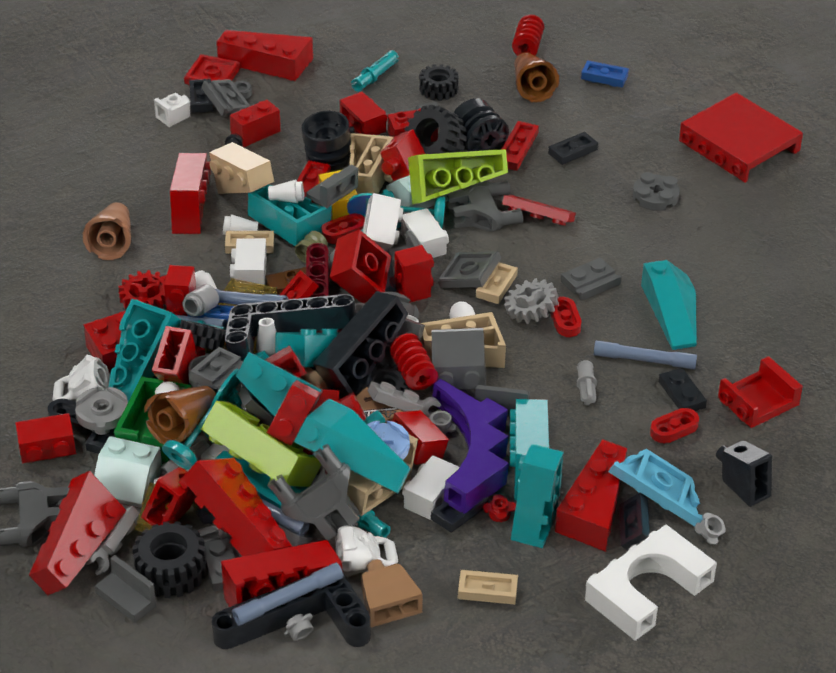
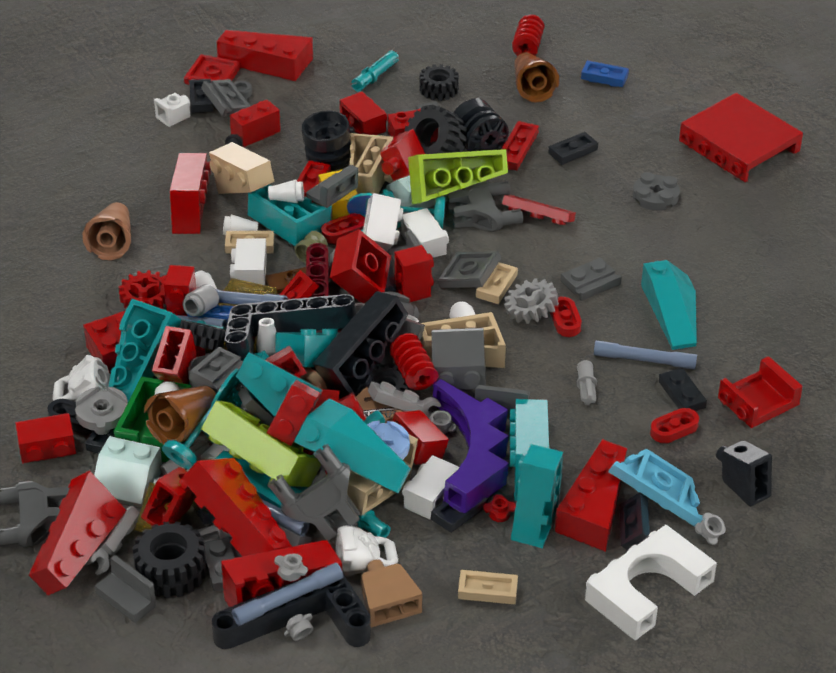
none -> light grey plate [274,554,308,581]

